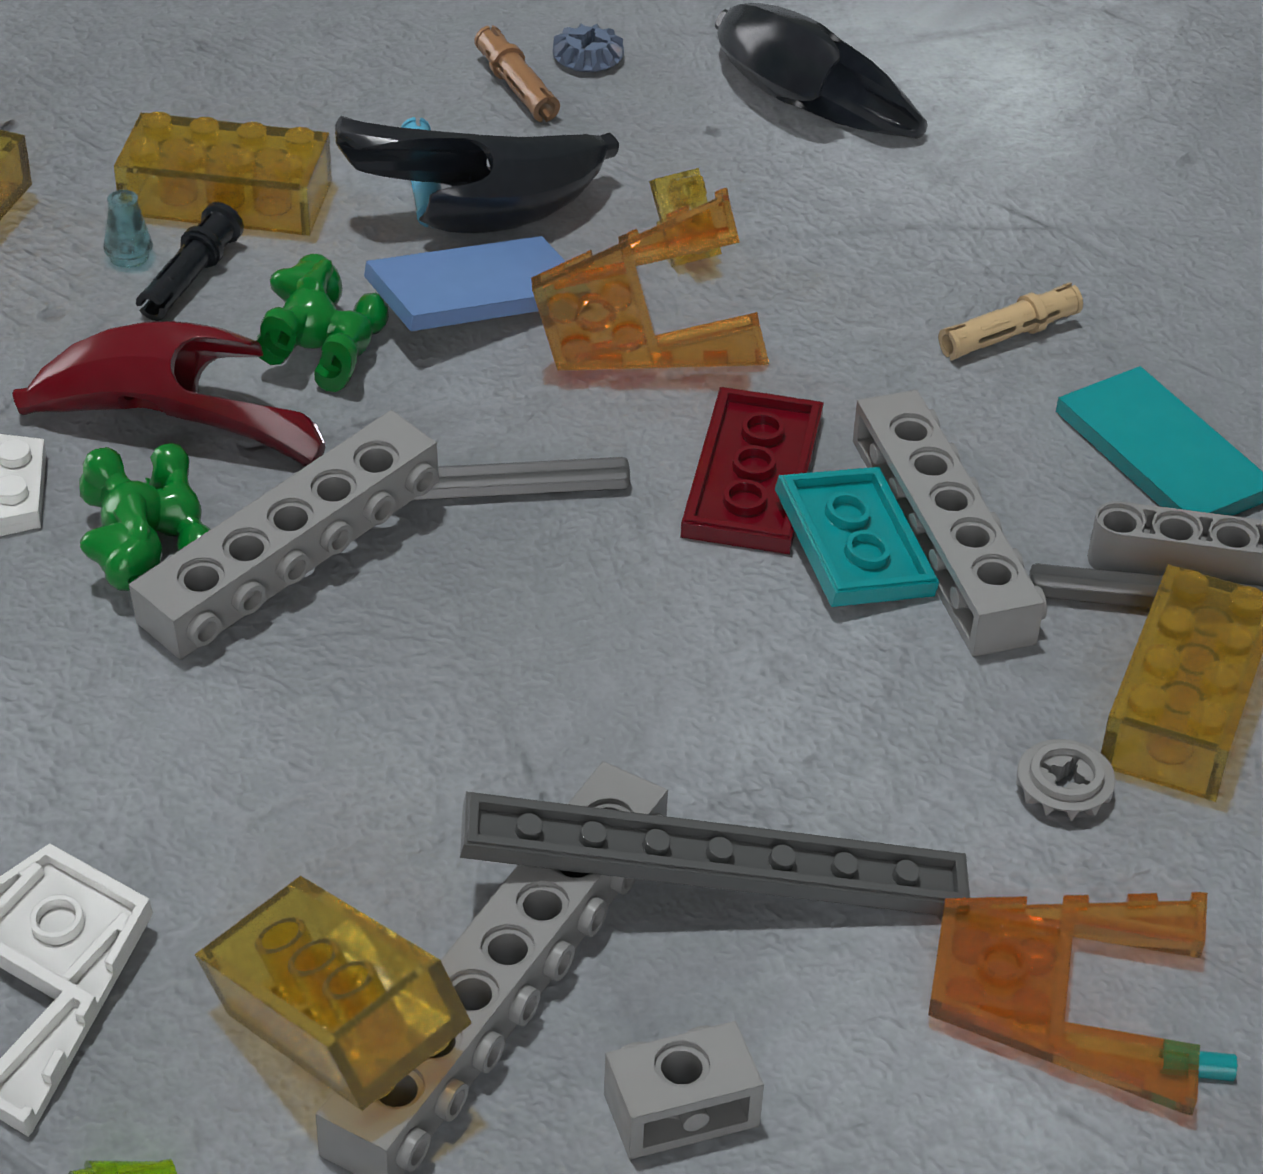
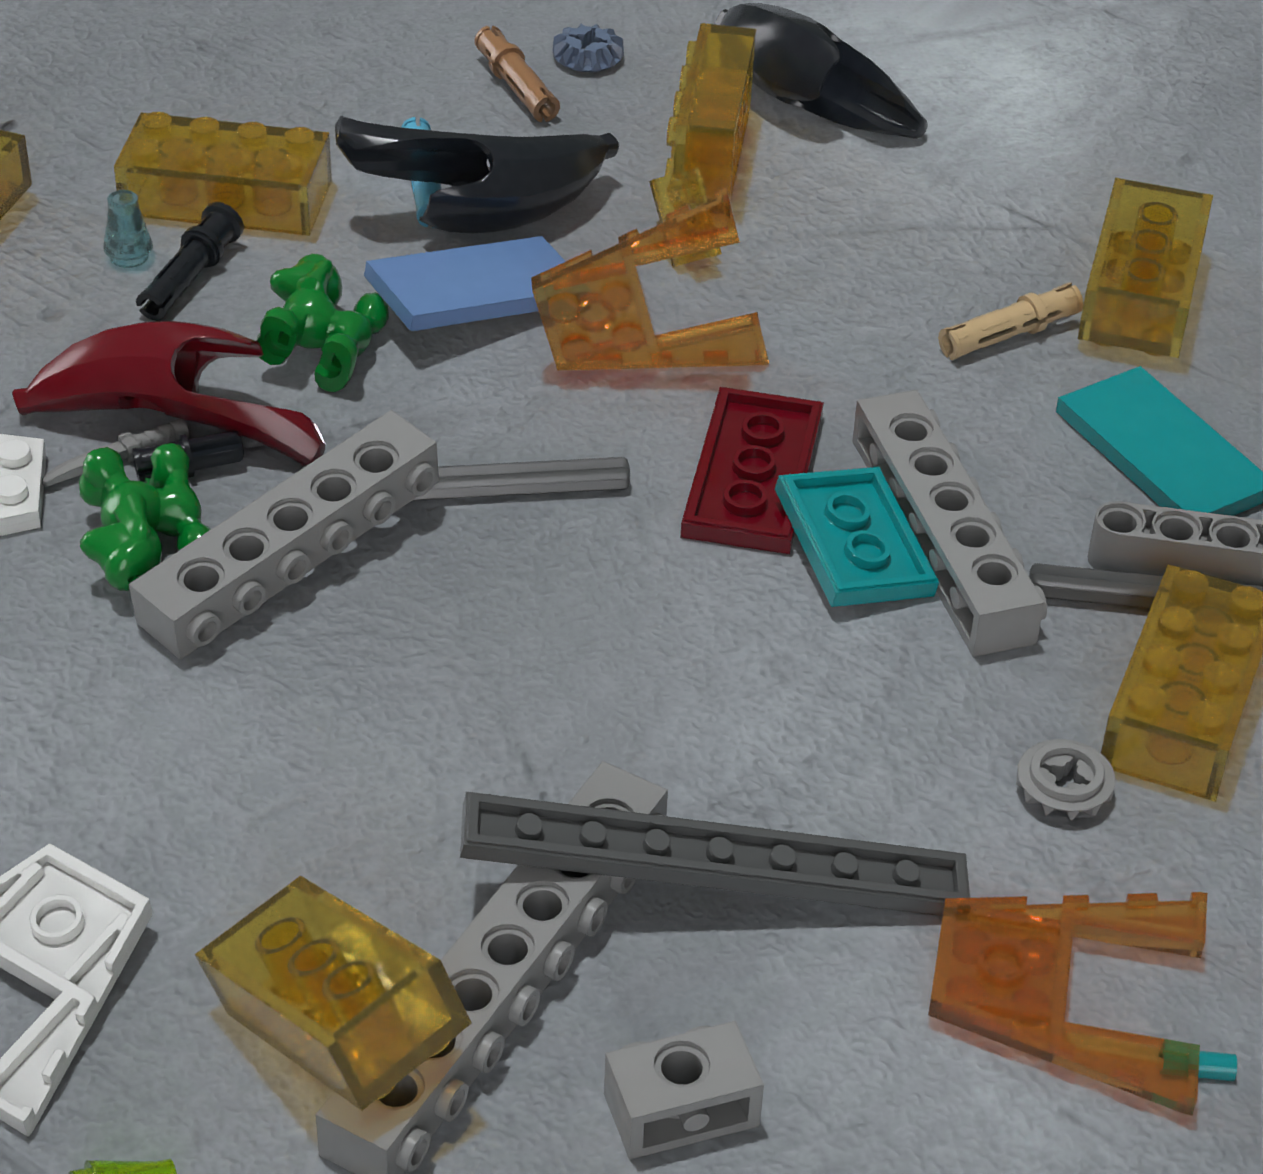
none -> light grey piece [42,419,189,486]
none -> black axle [132,430,244,482]
none -> clear yellow brick [665,23,756,213]
none -> clear yellow brick [1077,178,1213,358]

